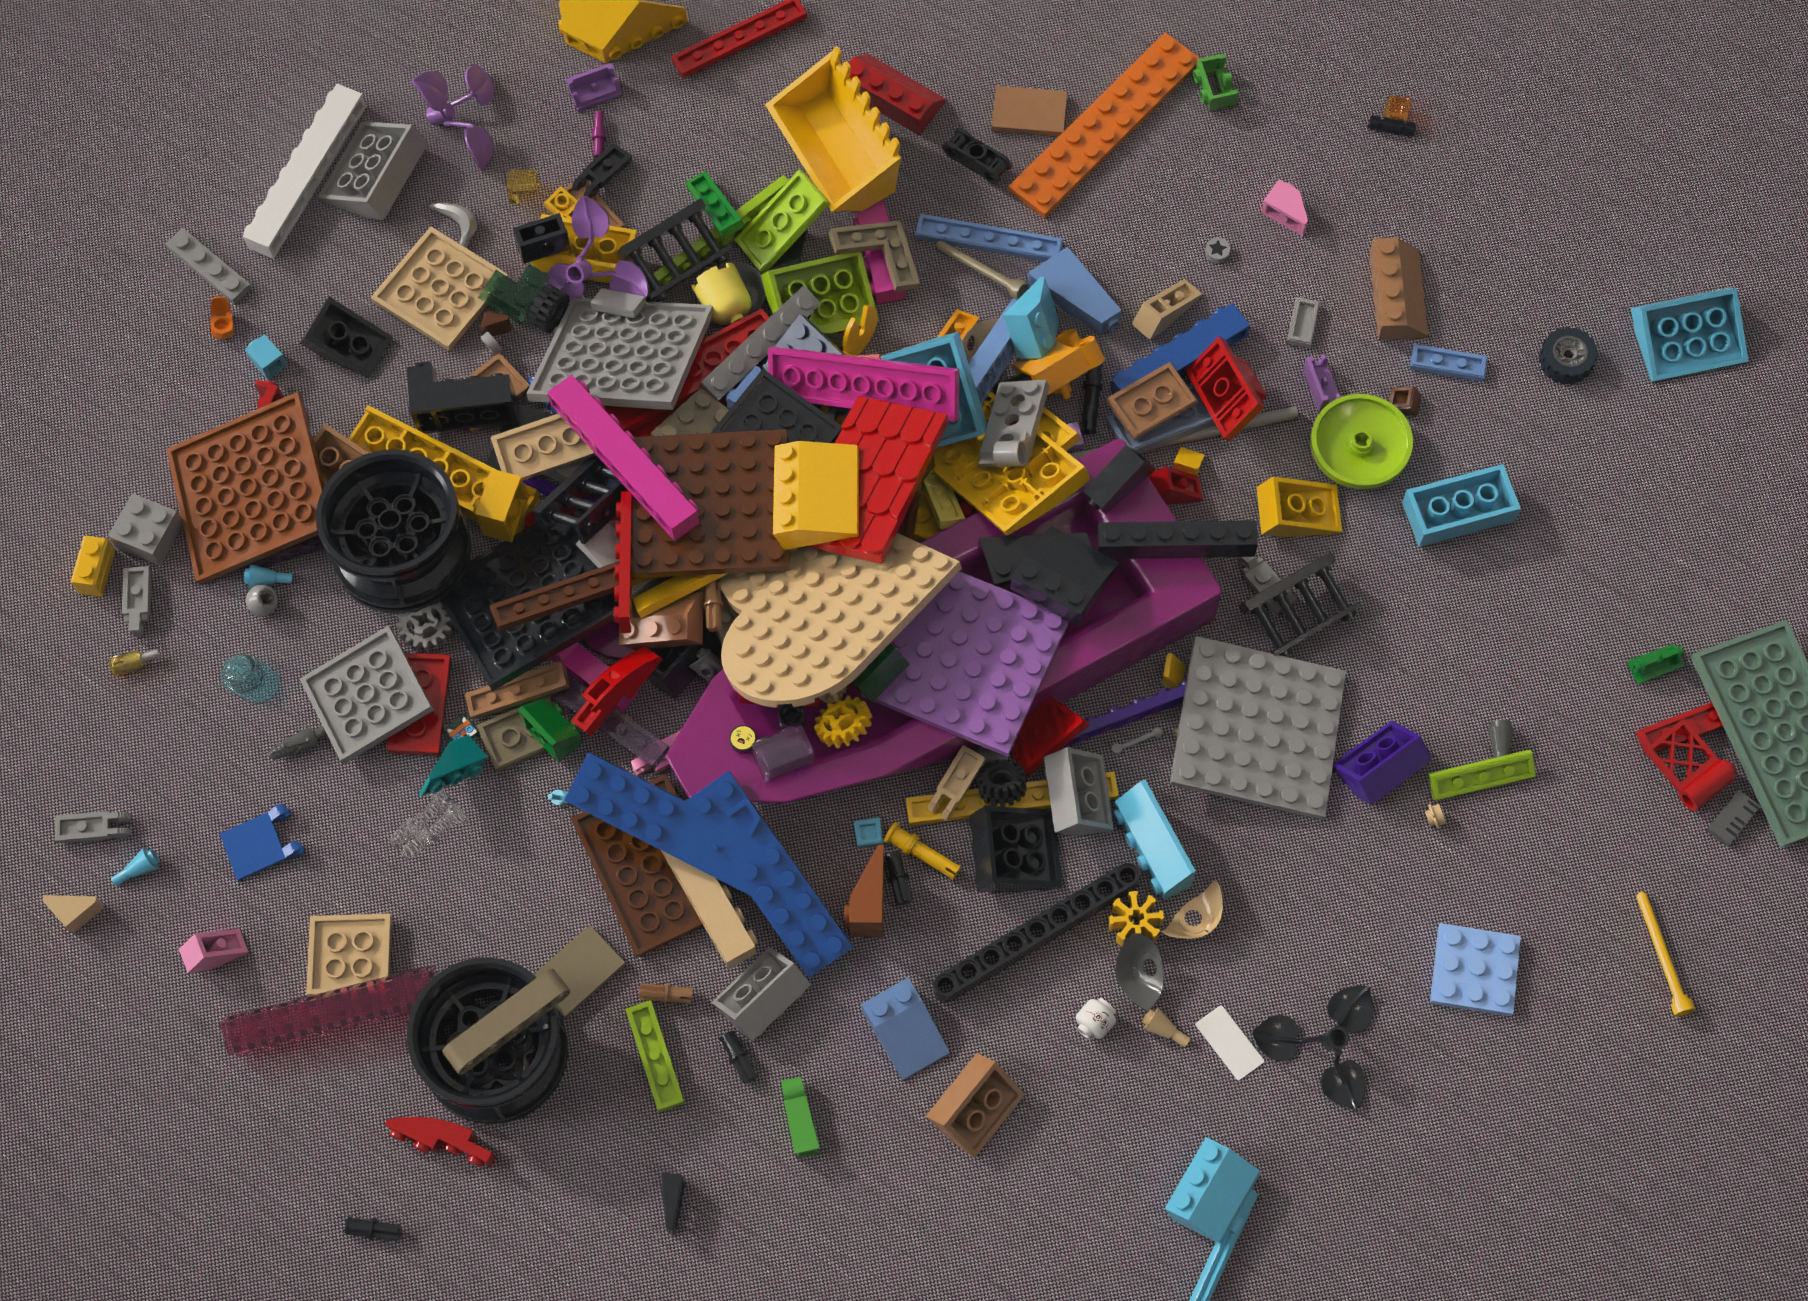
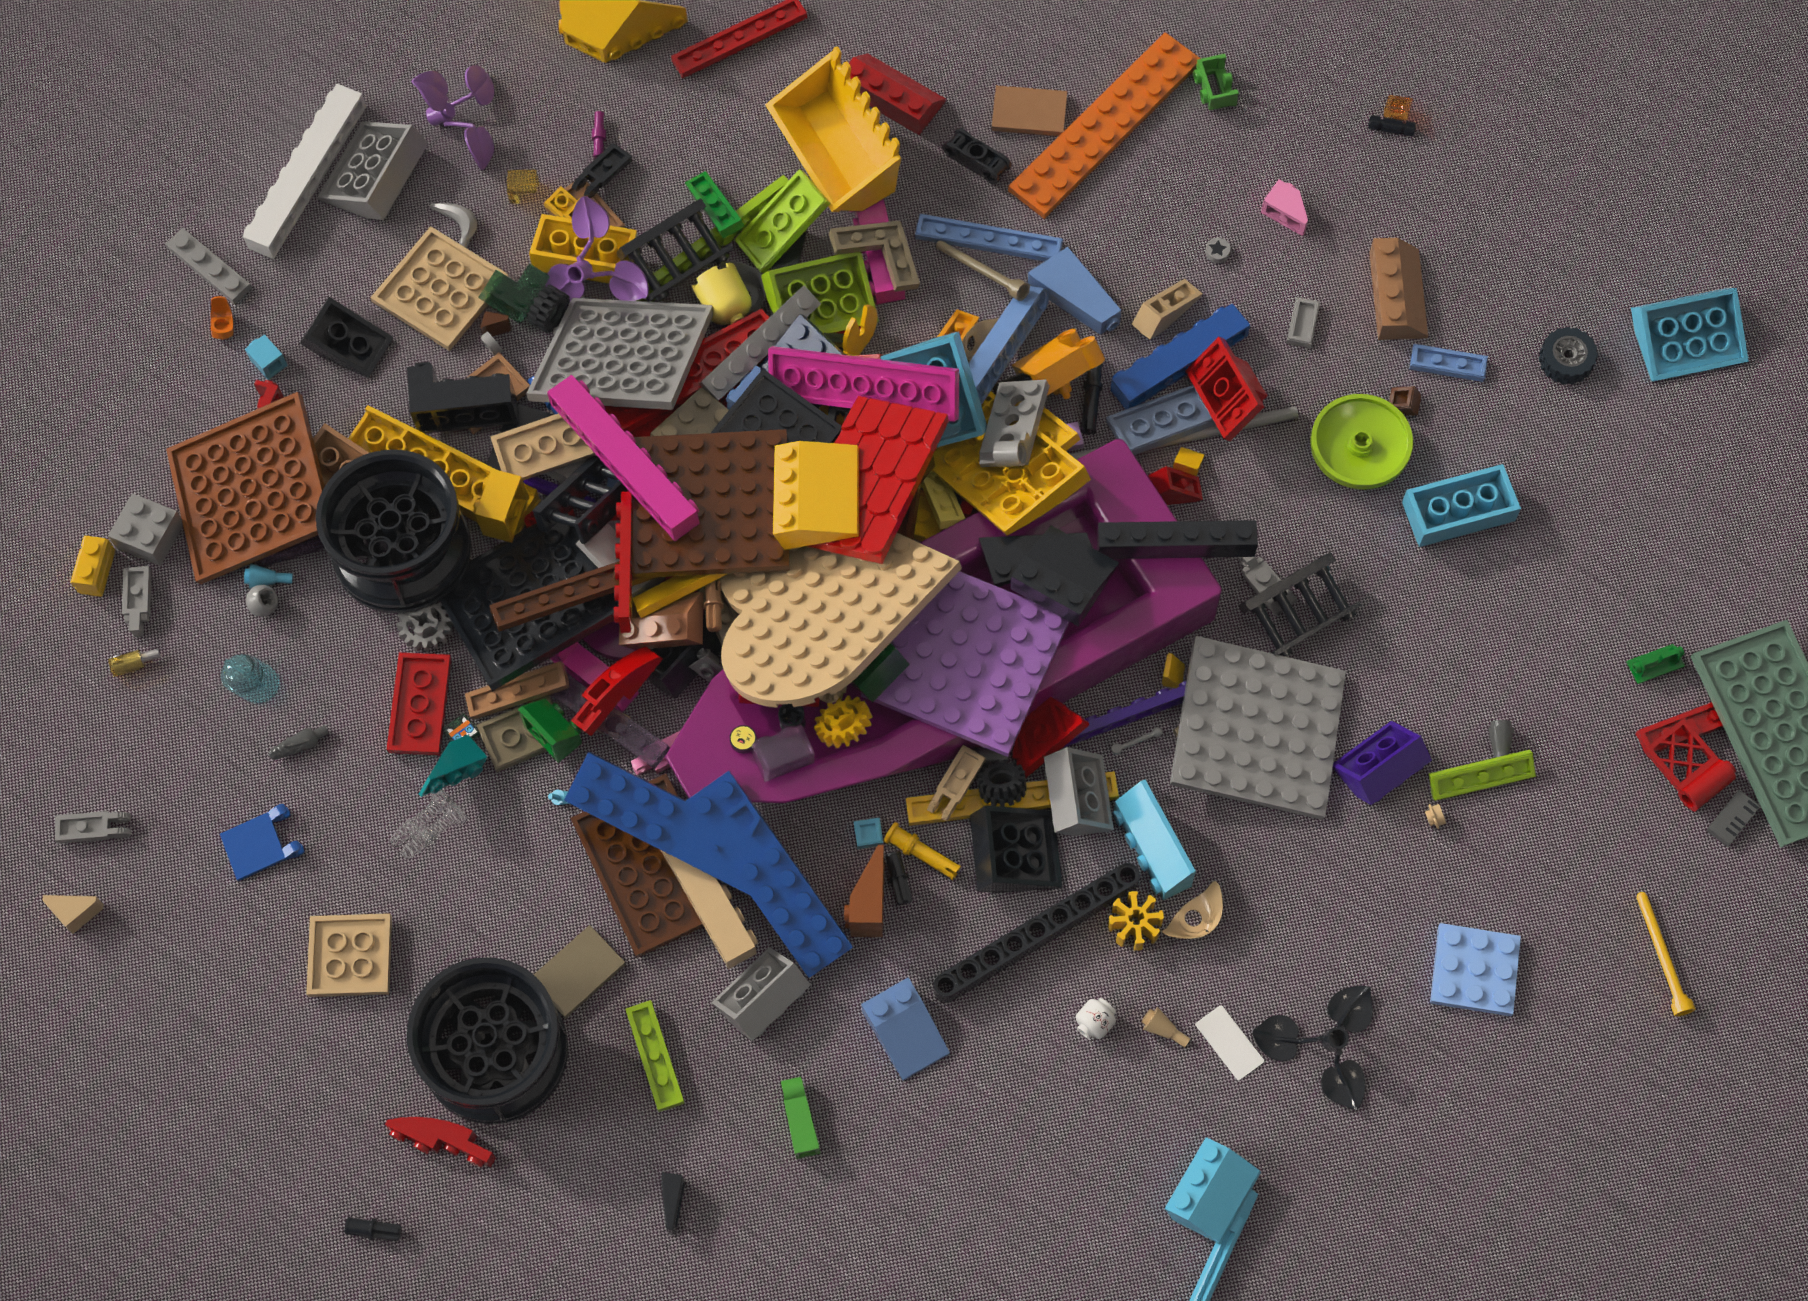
medium azure cone [111,847,160,886] -> none
bright pink slope [179,929,248,973] -> none
clear pink brick [219,964,438,1056] -> none
light grey plate [300,625,434,764] -> none
dark tan beam [442,969,571,1075] -> none
black brick [512,213,570,264] -> none
medium lavender hinge [566,63,622,112] -> none
light grey tile [590,288,646,318] -> none
medium nougat axle [638,983,693,1005] -> none
black axle [719,1030,757,1084] -> none
medium nougat slope [926,1053,1025,1158] -> none
medium azure slope [1003,277,1059,359] -> none
black slope [1084,445,1156,511] -> none
medium nougat tile [1106,362,1198,441] -> none
dark grey piece [1116,933,1164,1010] -> none
yellow slope [1256,476,1342,537] -> none
medium lavender hinge [1303,354,1342,413] -> none

